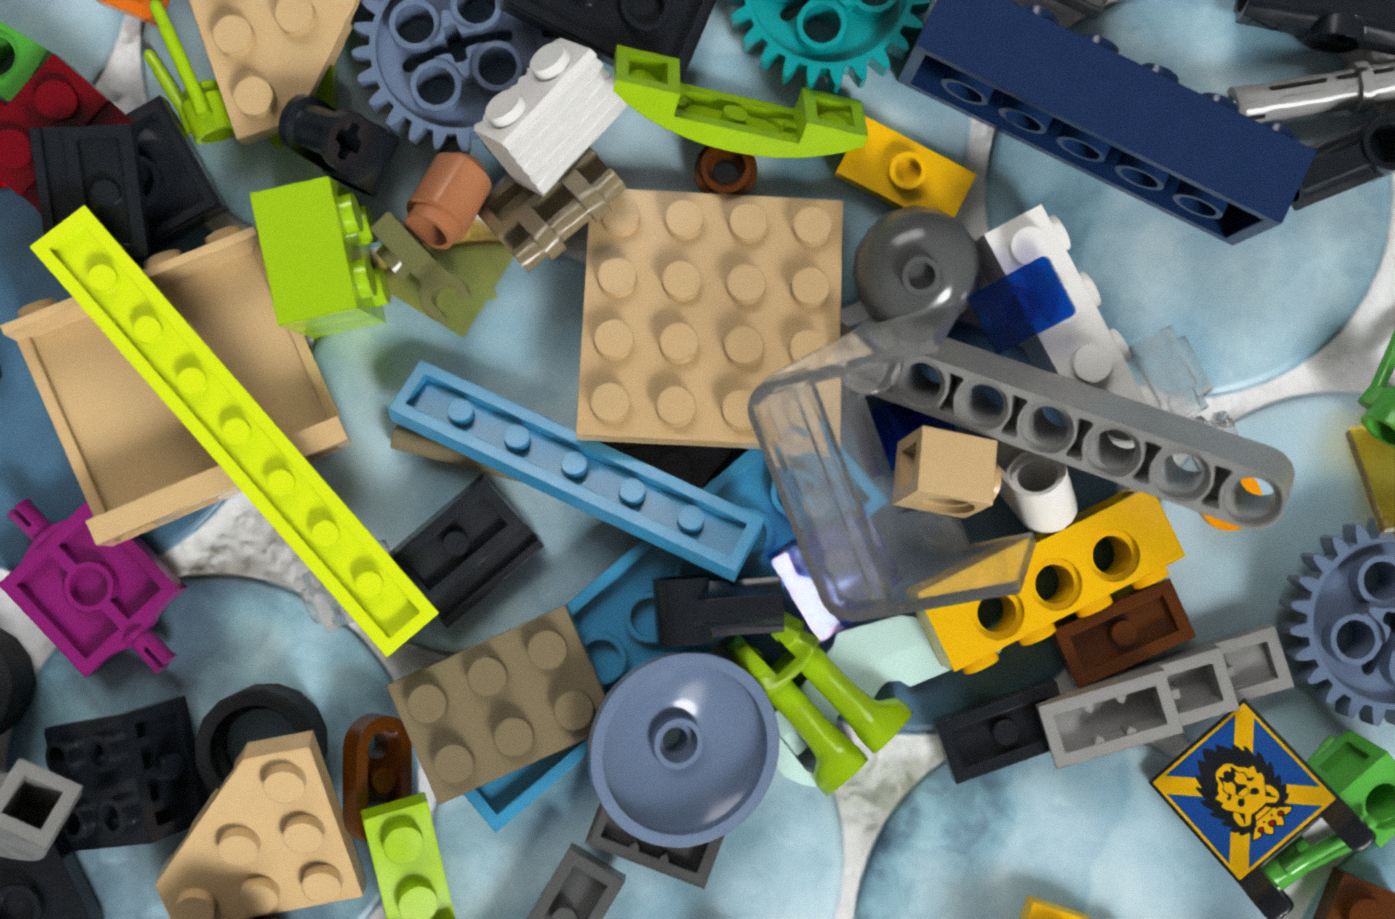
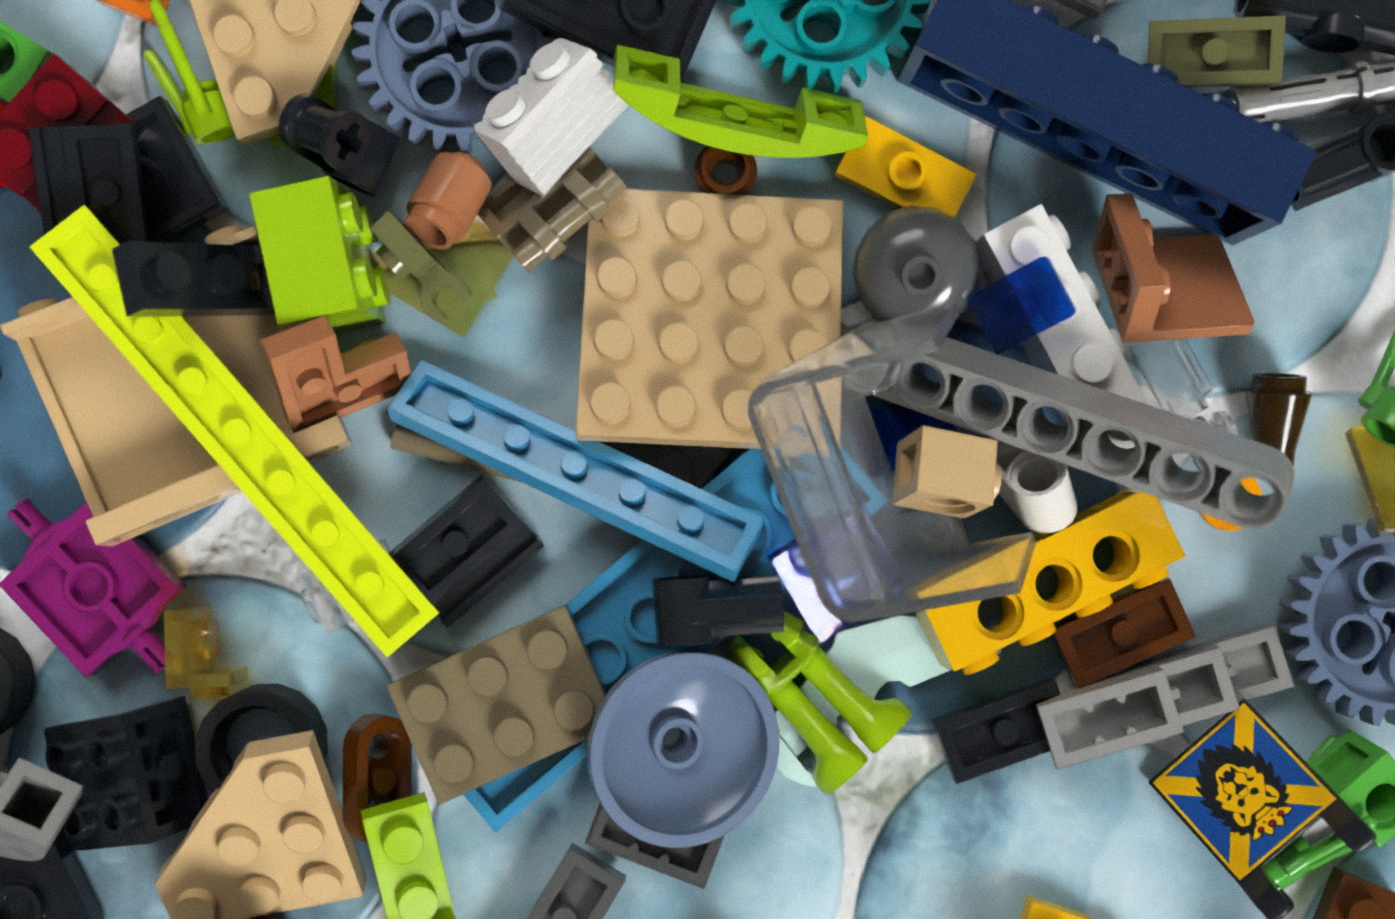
none -> black plate [112,241,275,317]
none -> clear yellow bracket [164,604,248,699]
none -> nougat plate [260,315,411,434]
none -> nougat bracket [1092,193,1255,343]
none -> olive plate [1147,16,1286,87]
none -> dark brown cone [1245,373,1313,465]

